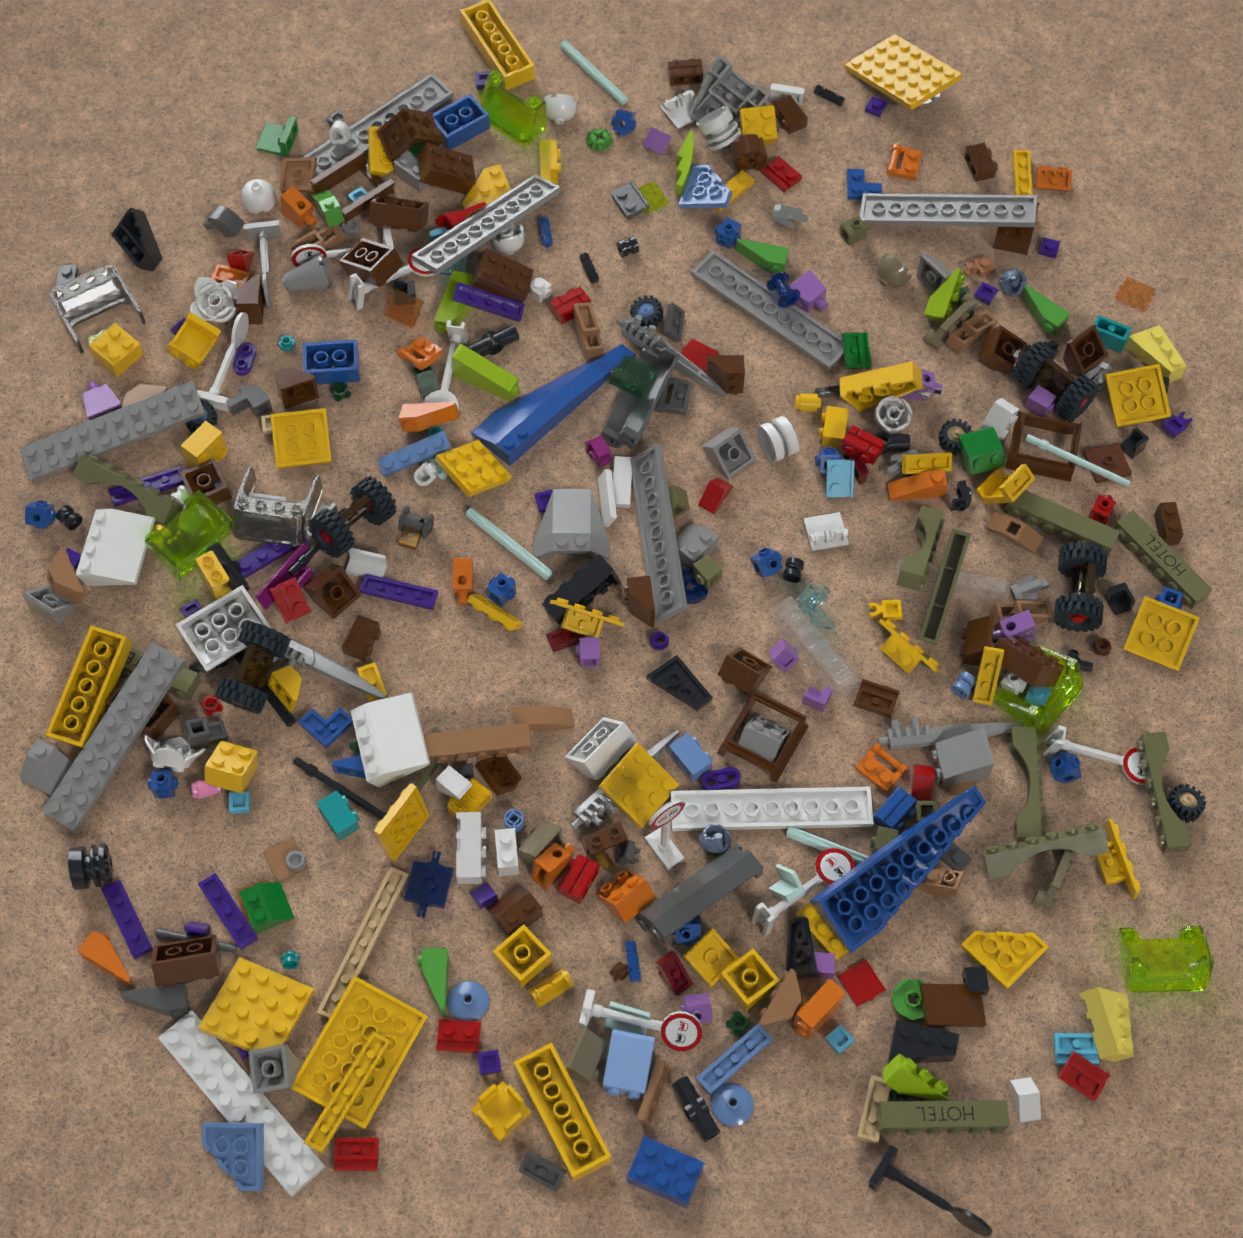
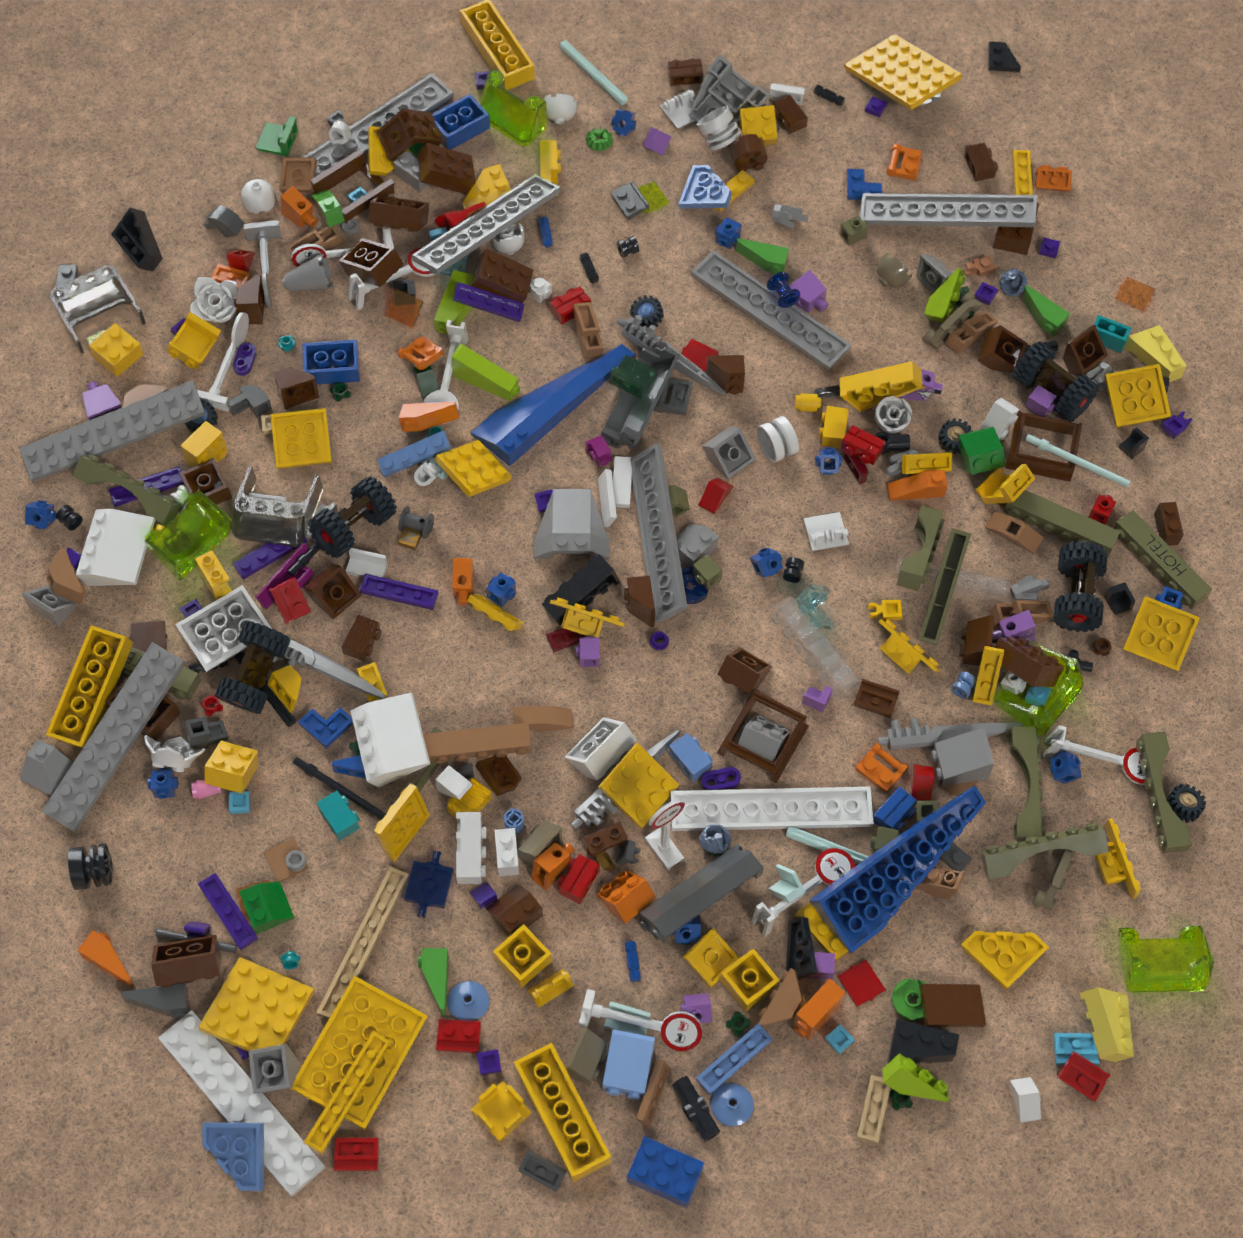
dark purple tile [101,880,153,960] -> none
black piece [206,543,250,592] -> none
black piece [466,325,520,357] -> none
light aqua axle [466,508,553,580] -> none
reddish brown plate [610,962,629,981] -> none
black wing [646,655,713,711] -> none
dark red slope [656,950,693,996] -> none
dark grey plate [664,303,685,342] -> none
lime slope [675,131,694,196] -> none
red plate [761,156,802,193] -> none
medium lavender panel [769,638,799,672] -> none
medium azure plate [826,459,854,497] -> none
green plate [841,332,872,369] -> none
black piece [868,1145,993,1237] -> none
olive brick [876,1100,1010,1136] -> none
black bracket [950,480,972,512] -> none
black panel [962,966,989,996] -> none
copper plate [1083,442,1132,484] -> none
none -> reddish brown piece [129,621,167,652]
none -> black wing [988,41,1021,72]

